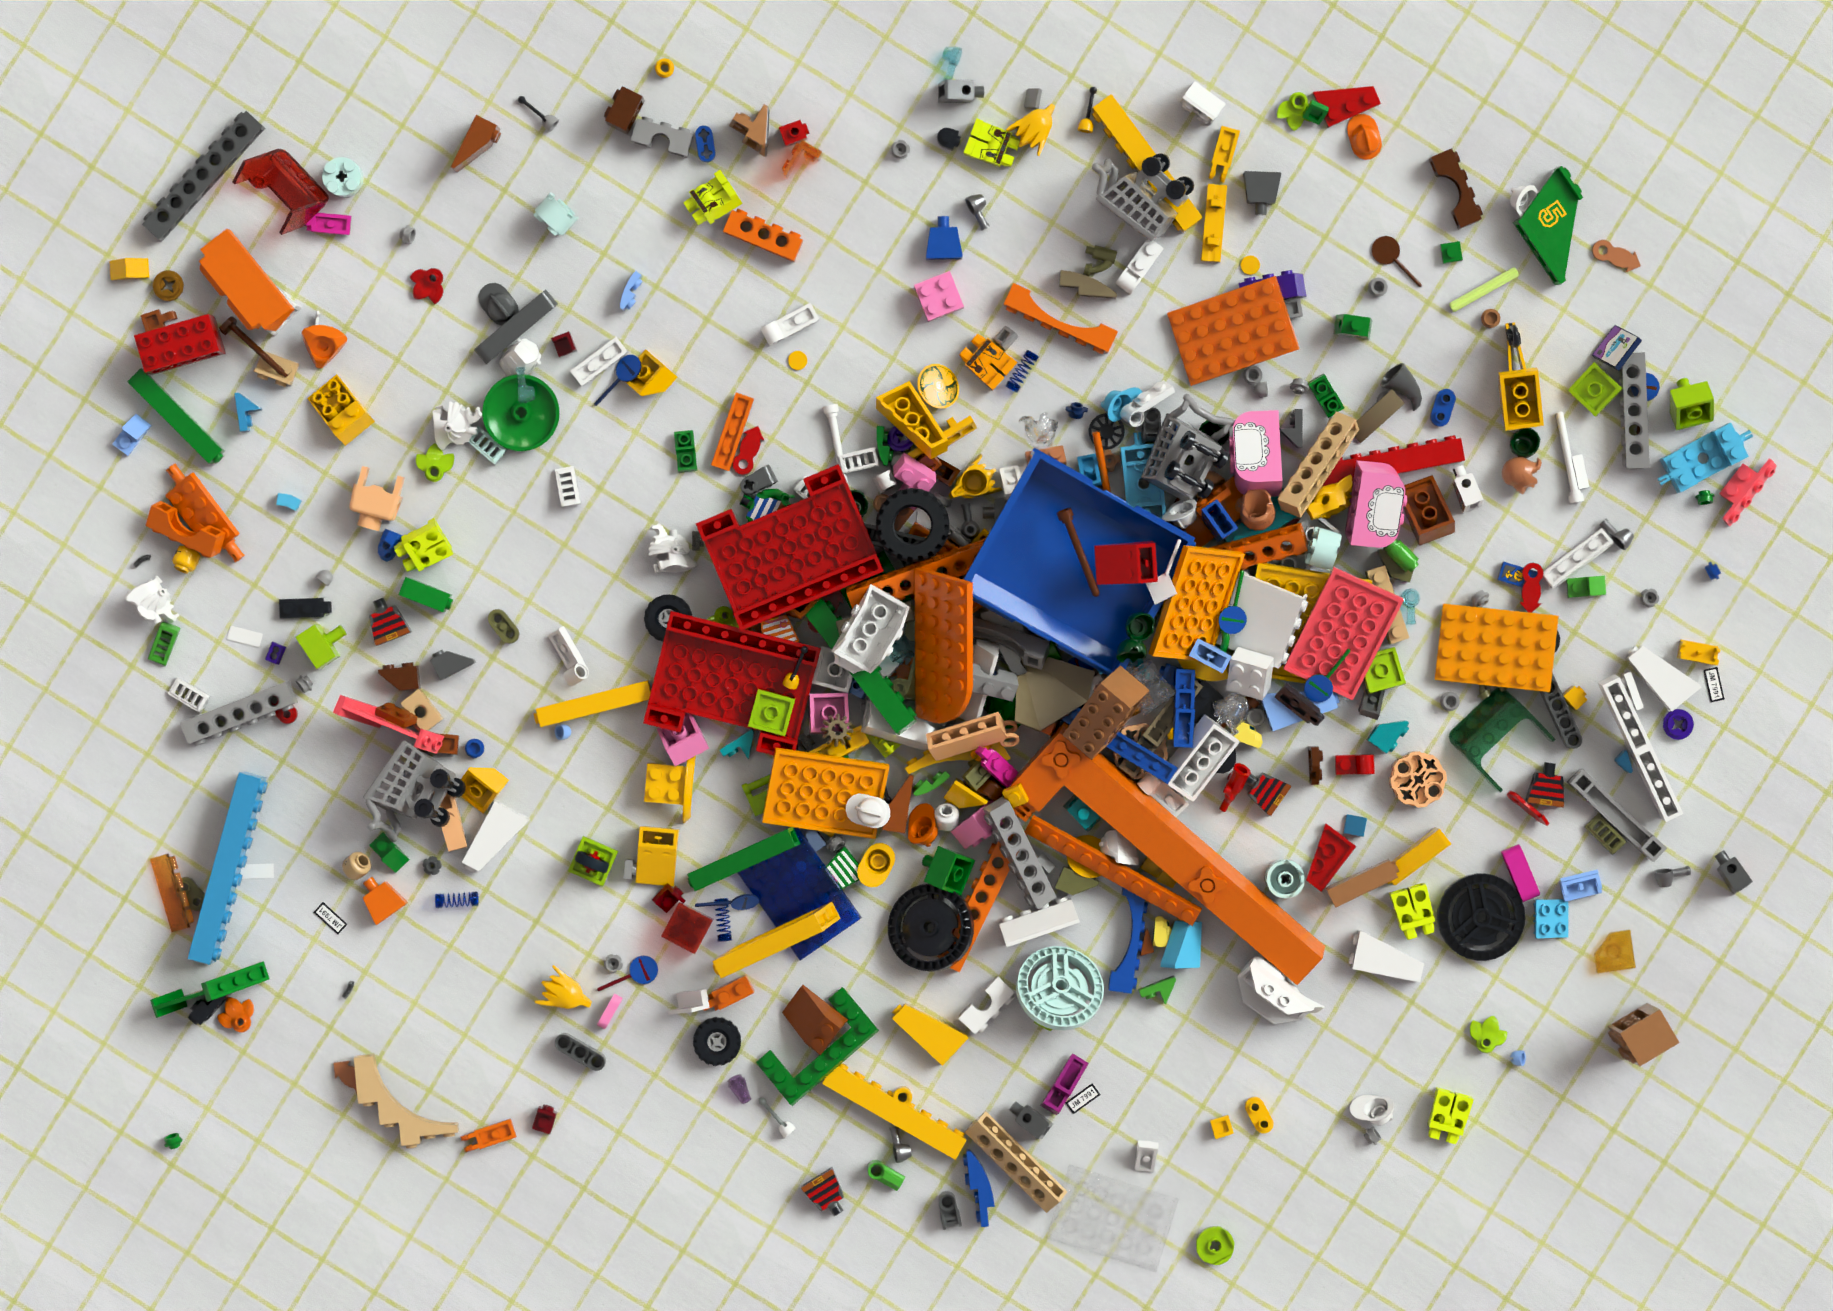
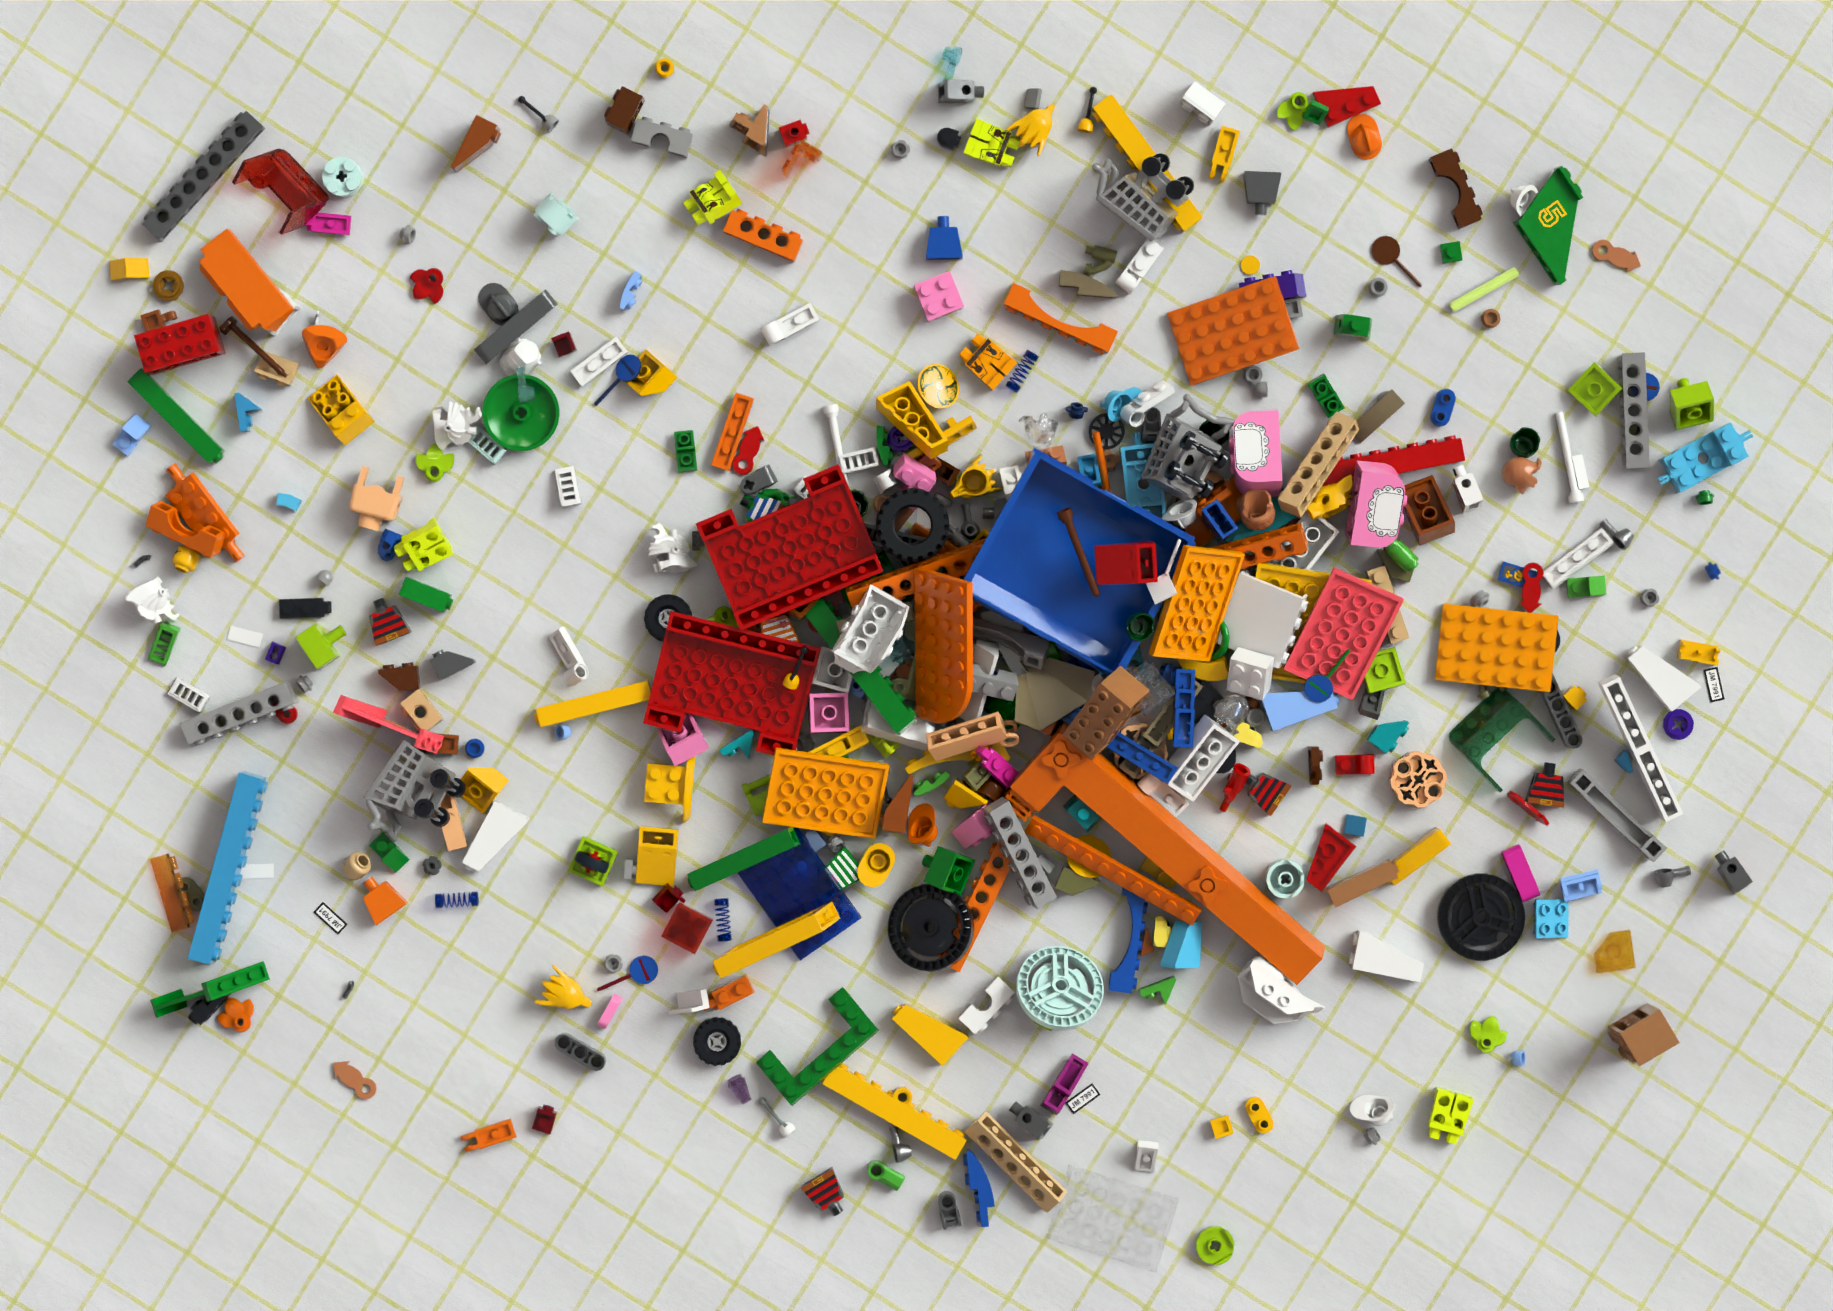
green plate [164,1133,183,1149] -> none
tan arch [354,1054,459,1148] -> none
dark orange plate [375,703,417,728] -> none
olive plate [488,609,520,643] -> none
blue beam [695,126,716,163] -> none
piece [695,894,759,910] -> none
lime plate [748,689,795,736] -> none
dark orange slope [782,985,848,1055] -> none
yellow piece [788,351,807,370] -> none
dark tan gear [820,714,853,747] -> none
white piece [846,794,890,828] -> none
white head [934,803,959,831] -> none
flat silver bar [965,194,990,230] -> none
light grey slope [993,326,1018,351] -> none
white slope [999,896,1080,947] -> none
yellow plate [1002,783,1029,808] -> none
white helmet [1099,830,1138,865] -> none
dark green hair [1116,639,1147,663] -> none
light blue slope [1189,639,1232,674] -> none
yellow hinge [1201,184,1227,262] -> none
blue piece [1218,570,1247,634] -> none
black hinge [1275,682,1324,726] -> none
dark grey slope [1279,409,1303,448] -> none
light grey plate [1290,378,1309,395] -> none
light aqua brick [1304,526,1342,570] -> none
dark grey hat [1381,363,1422,411] -> none
neon yellow hips [1389,883,1435,940] -> none
clear light blue bar [1401,588,1420,624] -> none
light grey plate [1440,692,1460,711] -> none
yellow slope [1498,322,1544,431] -> none
olive slope [1584,813,1627,855] -> none
tile [1592,325,1642,371] -> none
white plate [1621,672,1644,710] -> none
coral bracket [1719,458,1777,526] -> none

